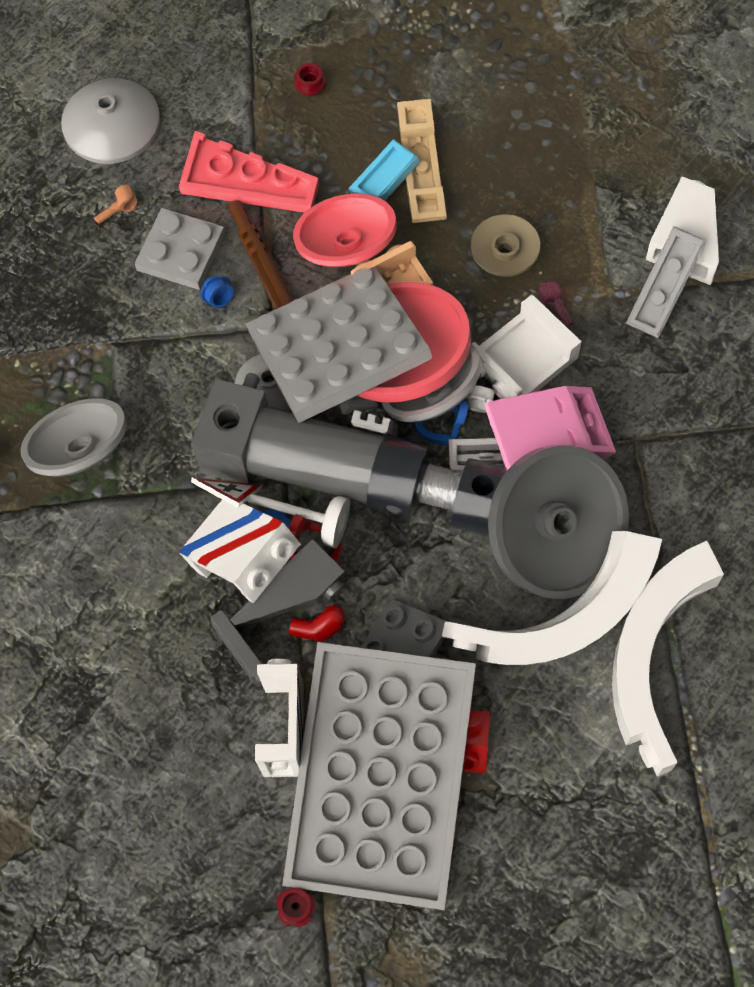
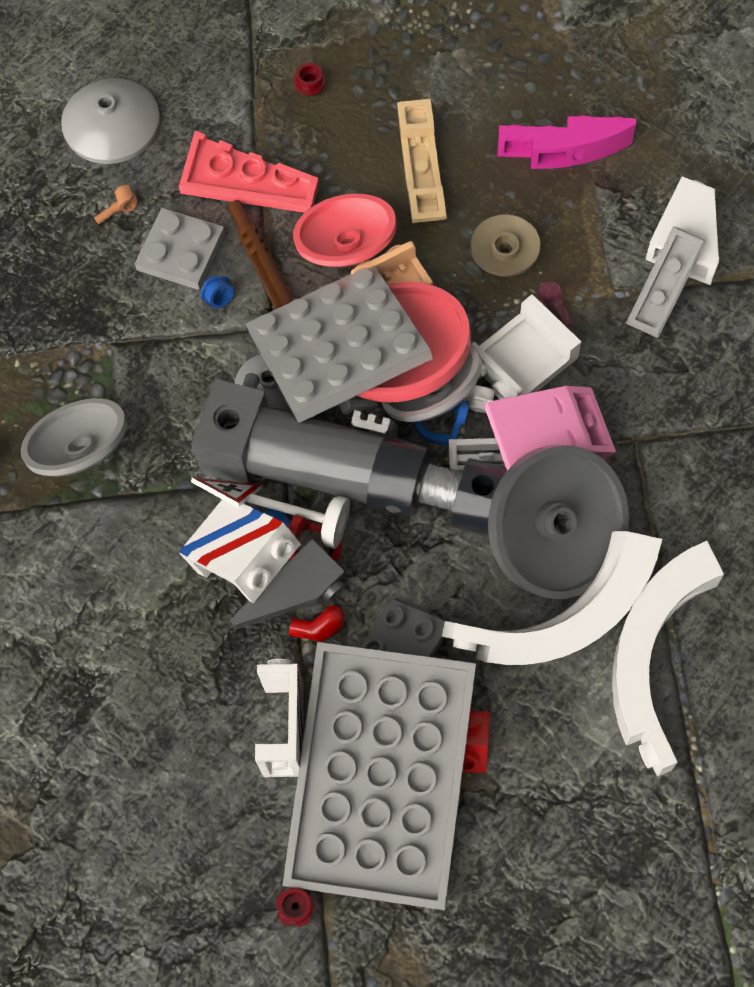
dark grey tile [210,610,262,687] -> none
medium azure tile [348,139,420,201] -> none
none -> dark pink slope [497,115,636,169]

